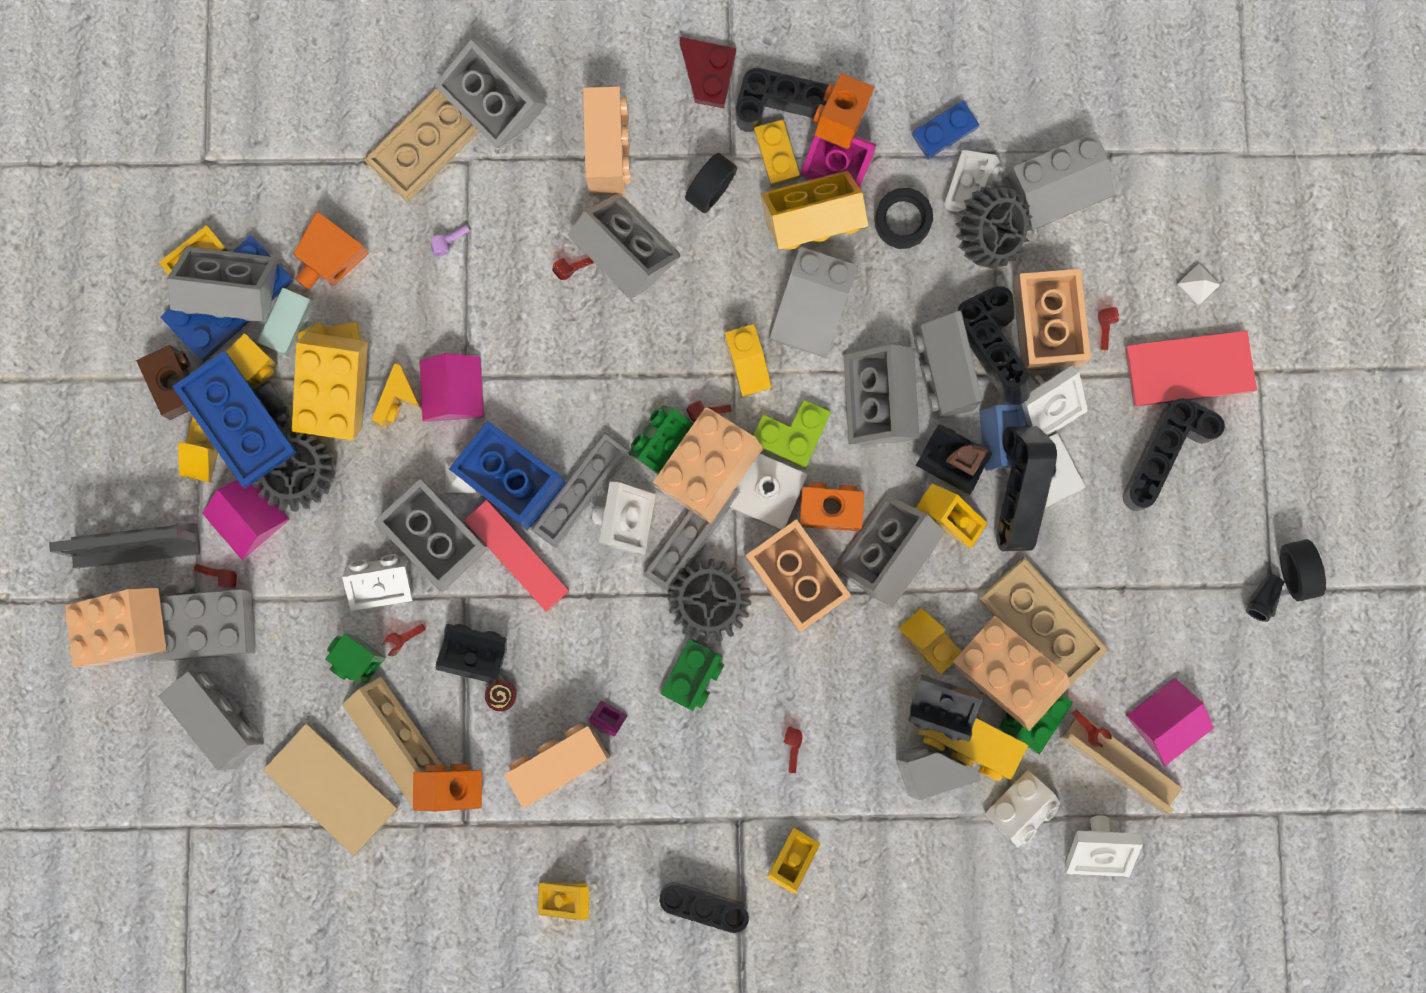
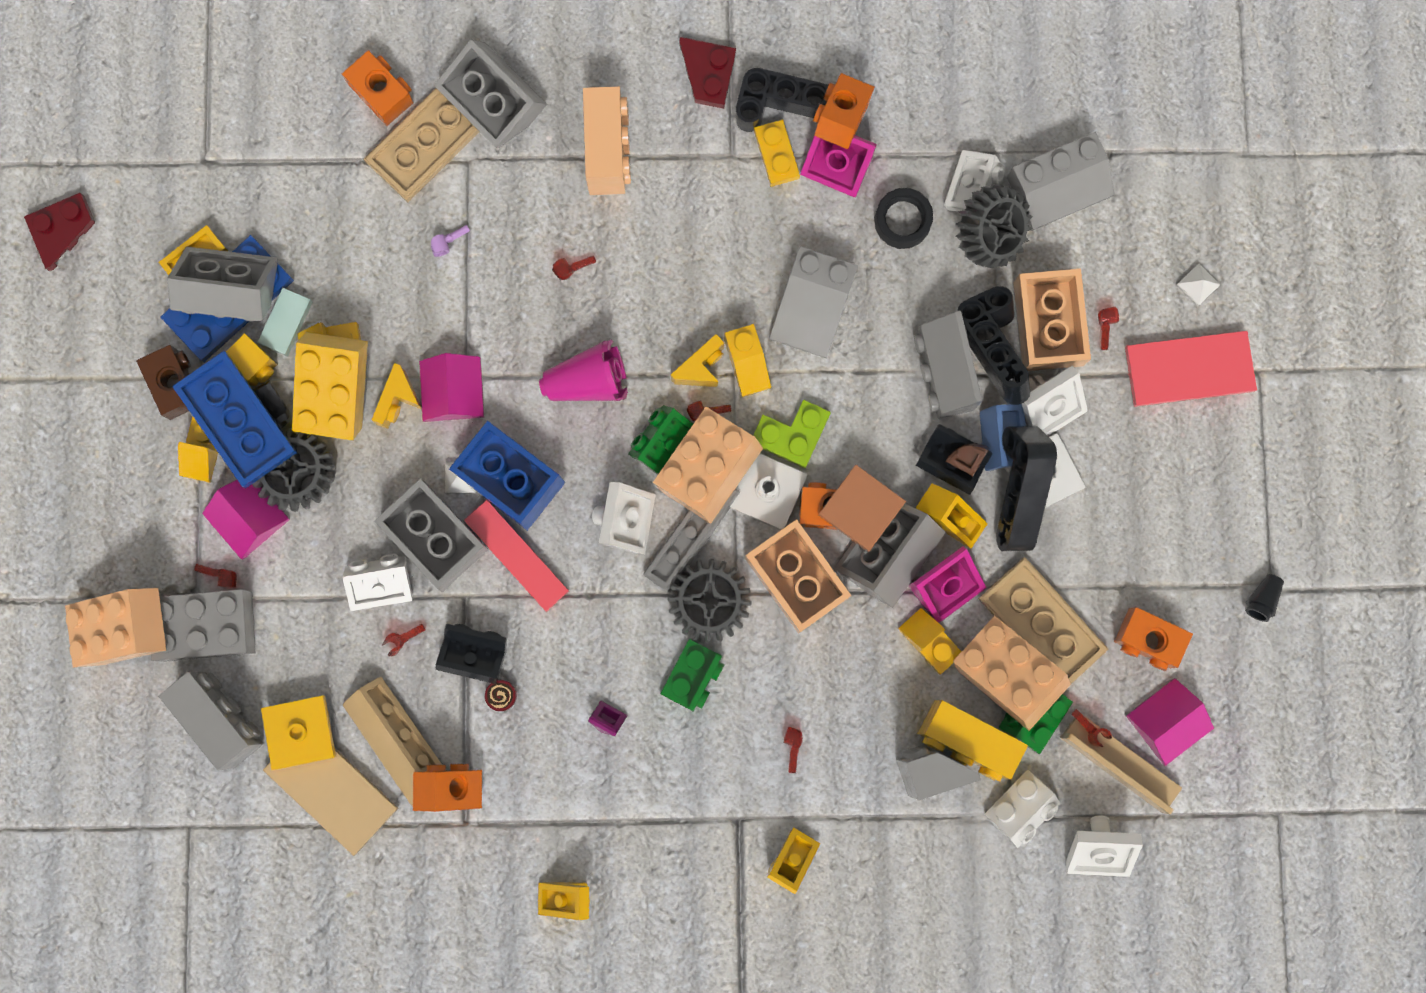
dark grey fence [49,523,200,569] -> none
orange torso [294,212,368,290] -> none
green brick [325,633,386,683] -> none
light nougat brick [504,723,610,808] -> none
light grey tile [530,432,629,549] -> none
light grey slope [568,193,681,299] -> none
black beam [659,882,749,933] -> none
black tyre [685,153,738,213] -> none
yellow brick [760,170,868,250] -> none
light grey slope [844,344,920,445] -> none
black bracket [908,674,983,741] -> none
blue plate [912,101,979,159] -> none
black beam [1123,398,1225,511] -> none
black tyre [1280,539,1326,602] -> none
none -> dark red wing [24,193,95,271]
none -> yellow plate [261,695,336,770]
none -> orange brick [341,50,413,126]
none -> dark pink cone [539,339,628,401]
none -> yellow slope [670,334,724,387]
none -> nougat tile [818,464,906,552]
none -> dark pink slope [909,546,986,623]
none -> orange brick [1114,607,1193,671]

